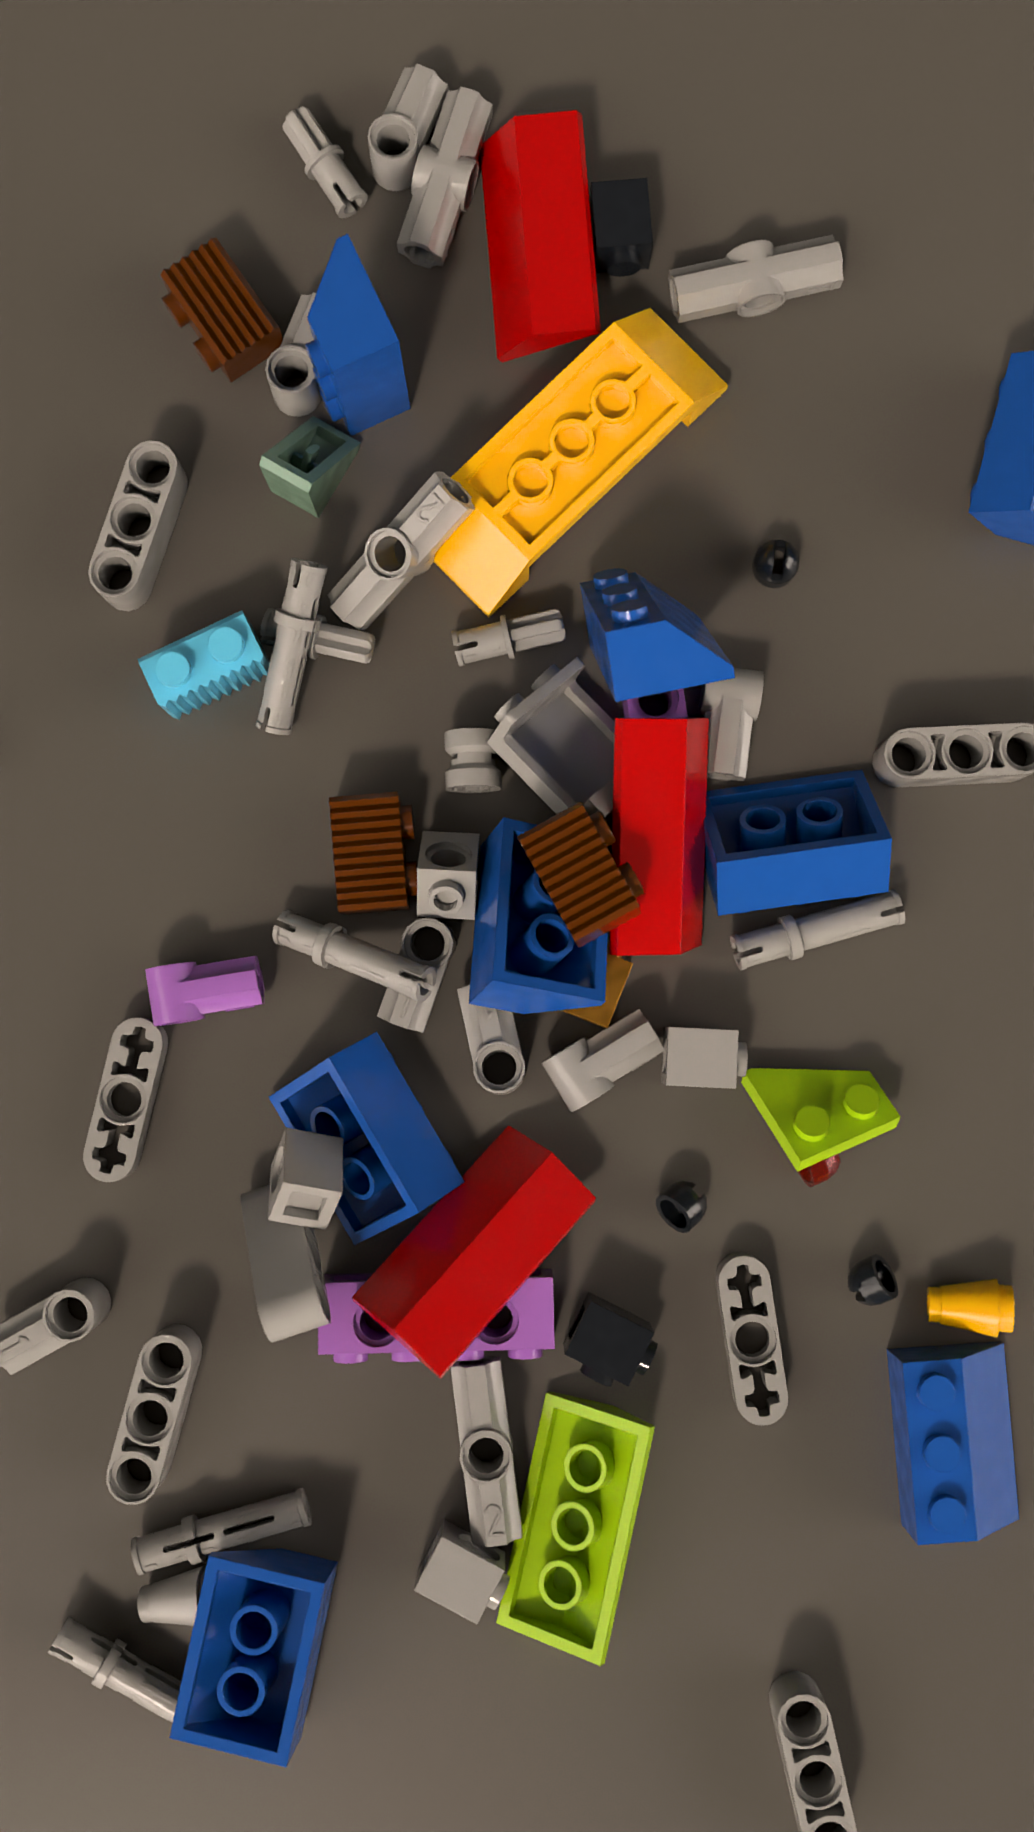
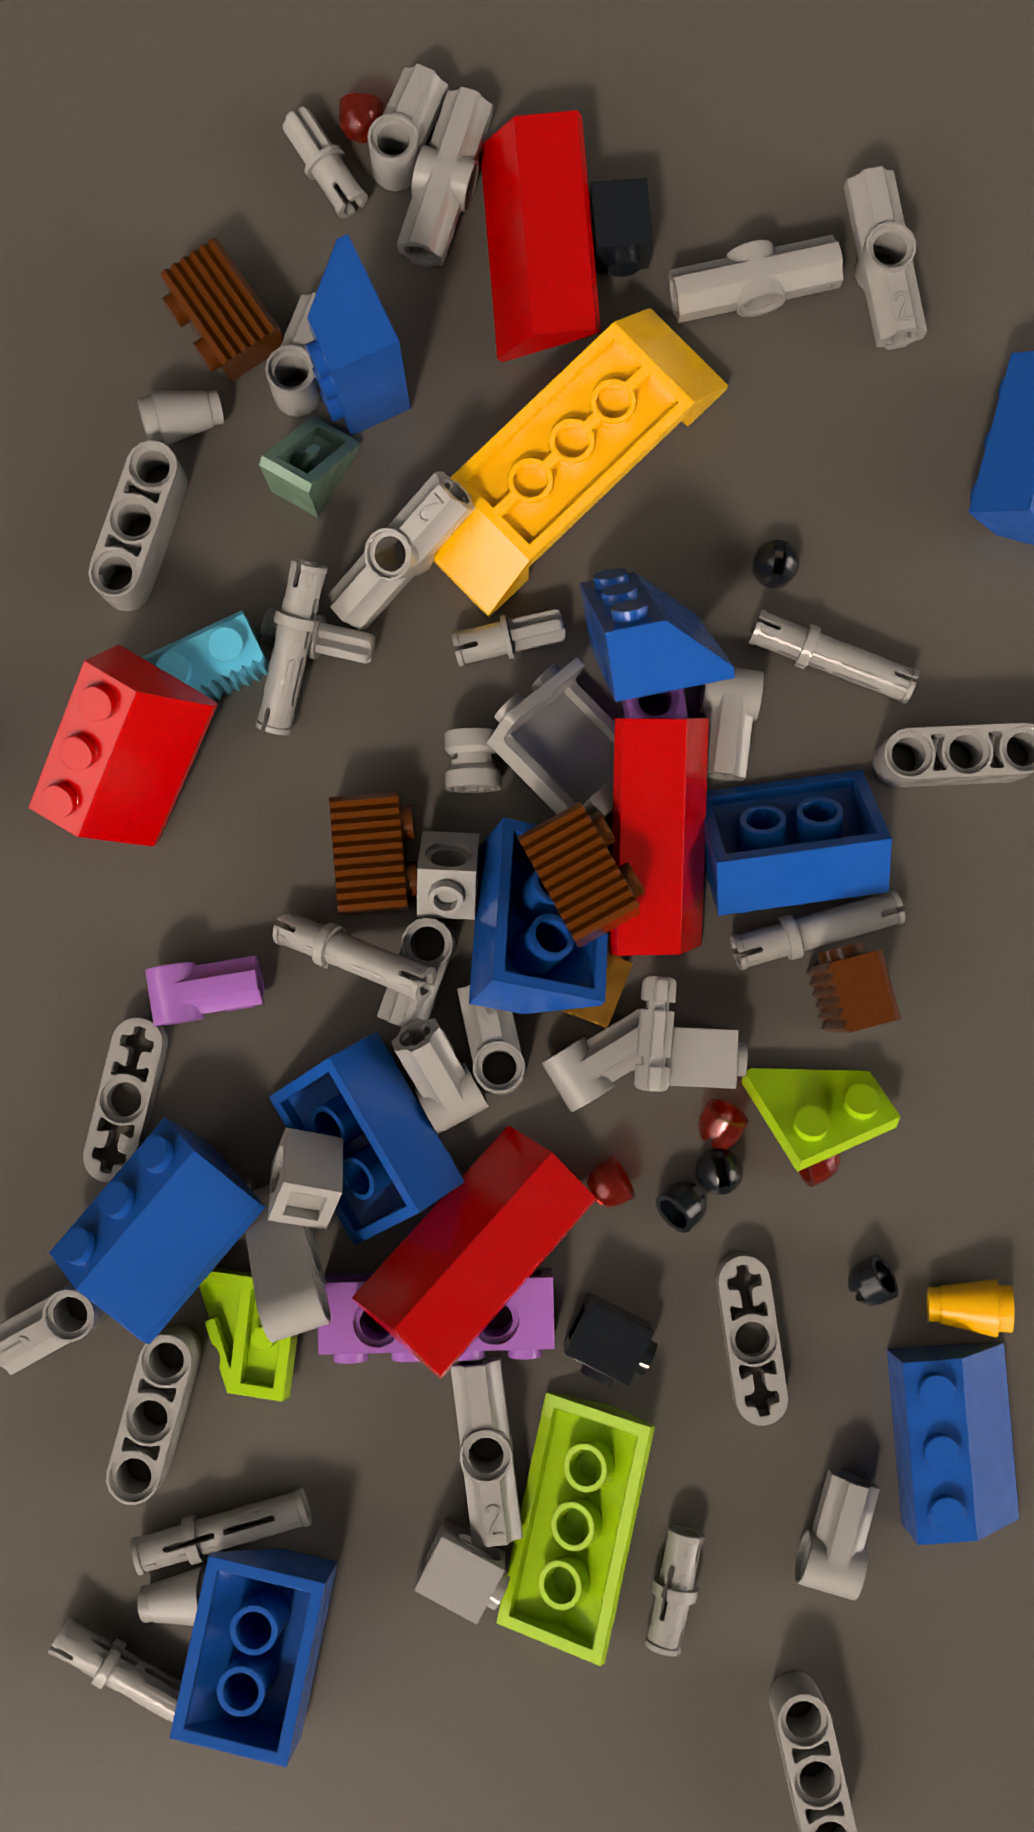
none -> red slope [28,644,218,847]
none -> blue slope [49,1117,266,1344]
none -> light grey cone [137,390,224,446]
none -> lime wing [199,1268,298,1402]
none -> clear red hinge [339,93,383,144]
none -> light grey piece [391,1018,489,1134]
none -> clear red hinge [587,1156,636,1208]
none -> light grey axle [634,976,677,1092]
none -> light grey pin [645,1525,705,1657]
none -> black hinge [695,1148,743,1195]
none -> clear red hinge [697,1099,749,1149]
none -> light grey pin [748,609,920,704]
none -> light grey piece [794,1469,880,1601]
none -> reddish brown brick [806,942,901,1033]
none -> light grey piece [843,166,927,350]

